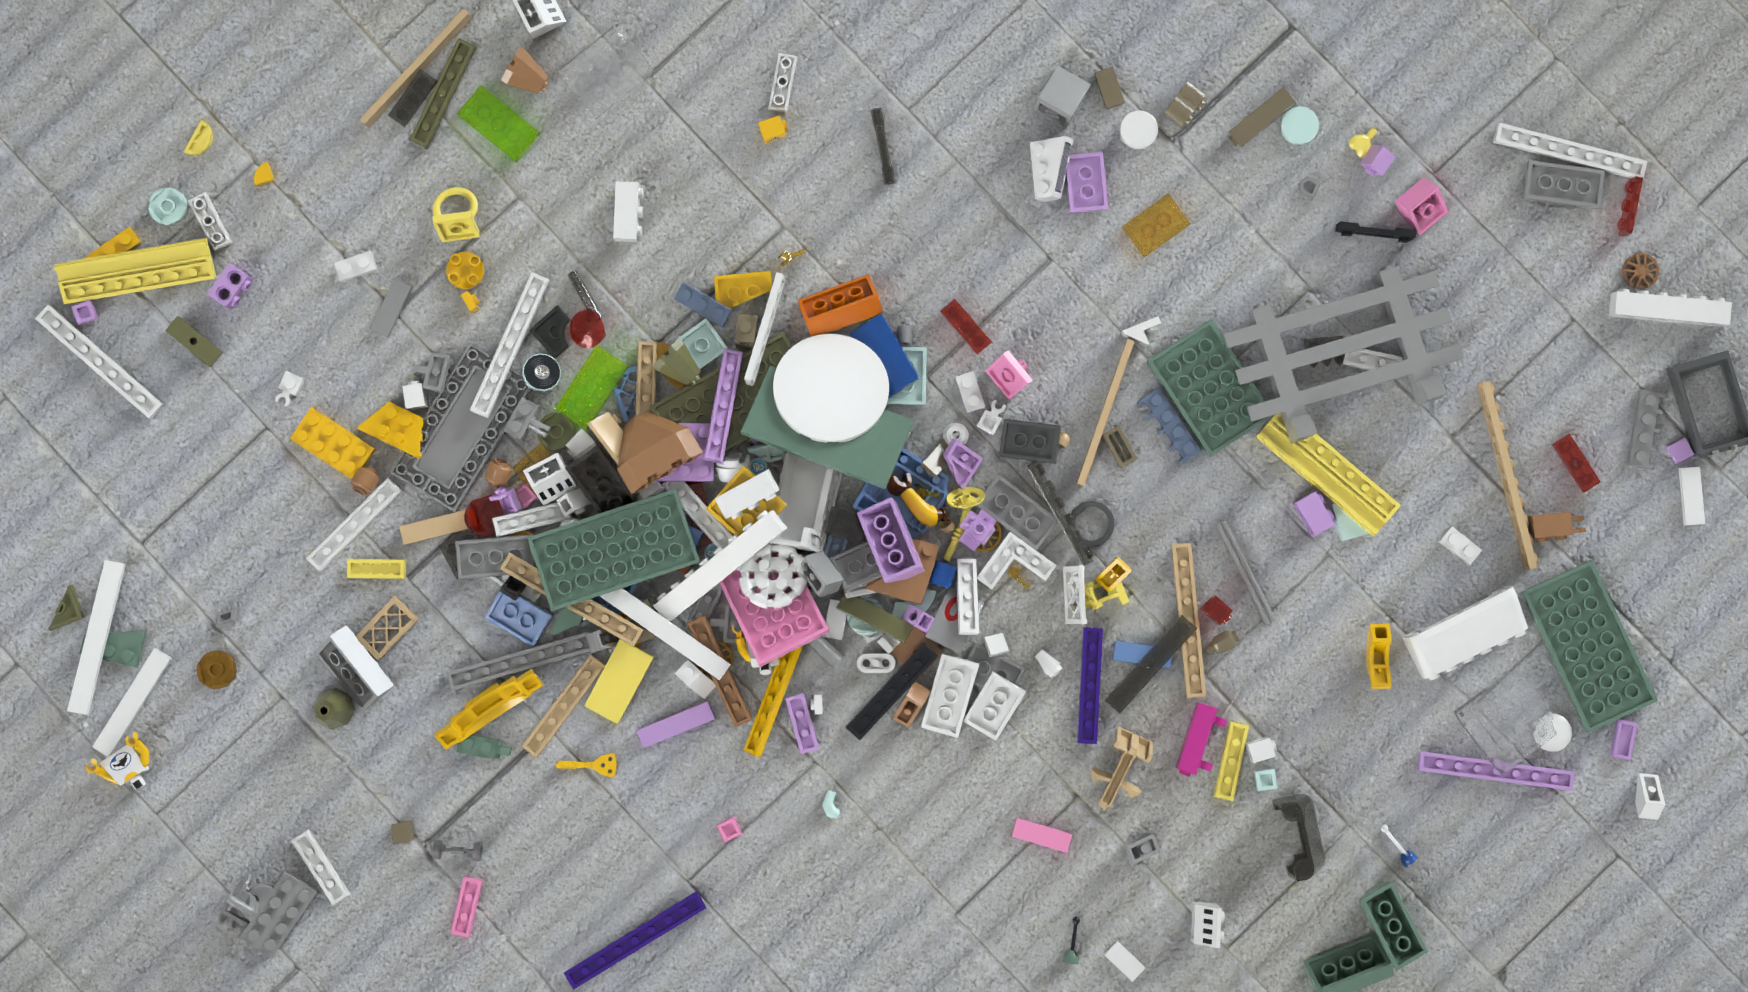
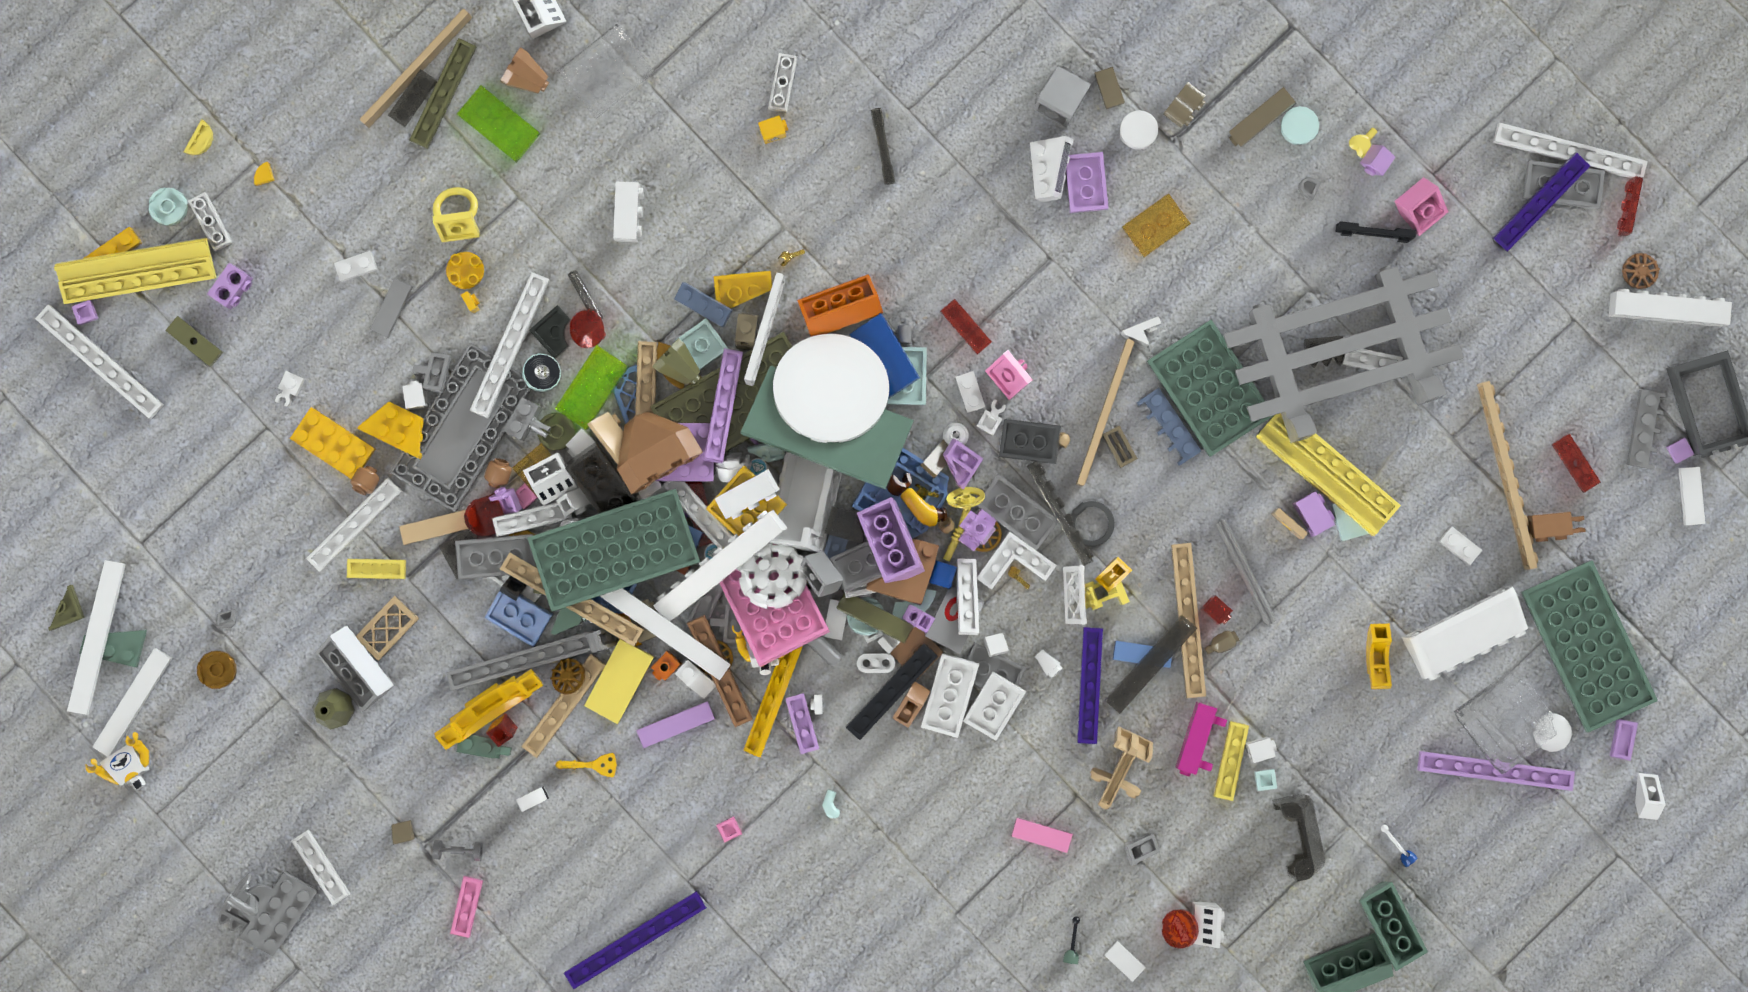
none -> clear red brick [486,713,518,747]
none -> white piece [516,786,550,812]
none -> pearl gold wheel [550,658,585,694]
none -> orange brick [651,650,682,681]
none -> clear red tile [1162,909,1199,949]
none -> tan tile [1271,508,1307,539]
none -> dark purple plate [1493,152,1590,252]

